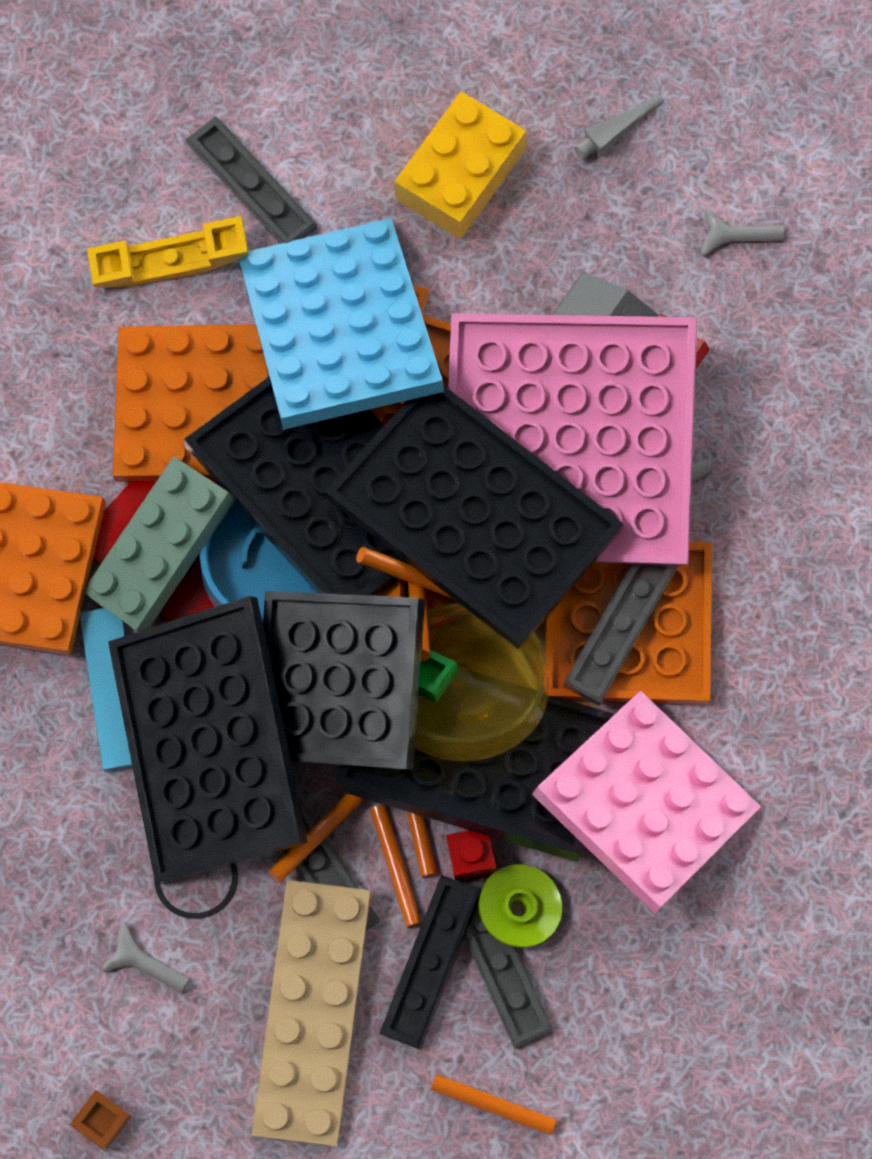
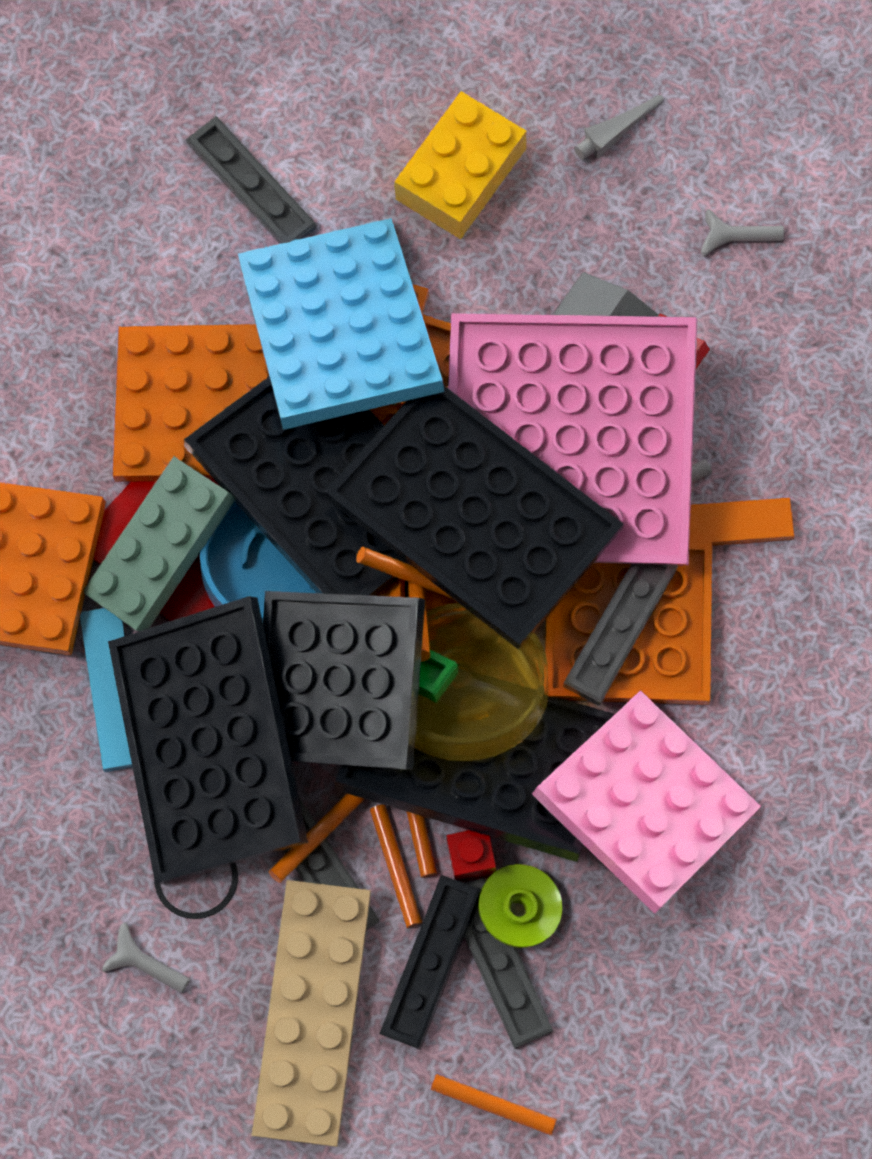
dark orange plate [69,1090,131,1152] -> none
yellow slope [87,216,249,288] -> none
none -> orange tile [689,498,794,546]

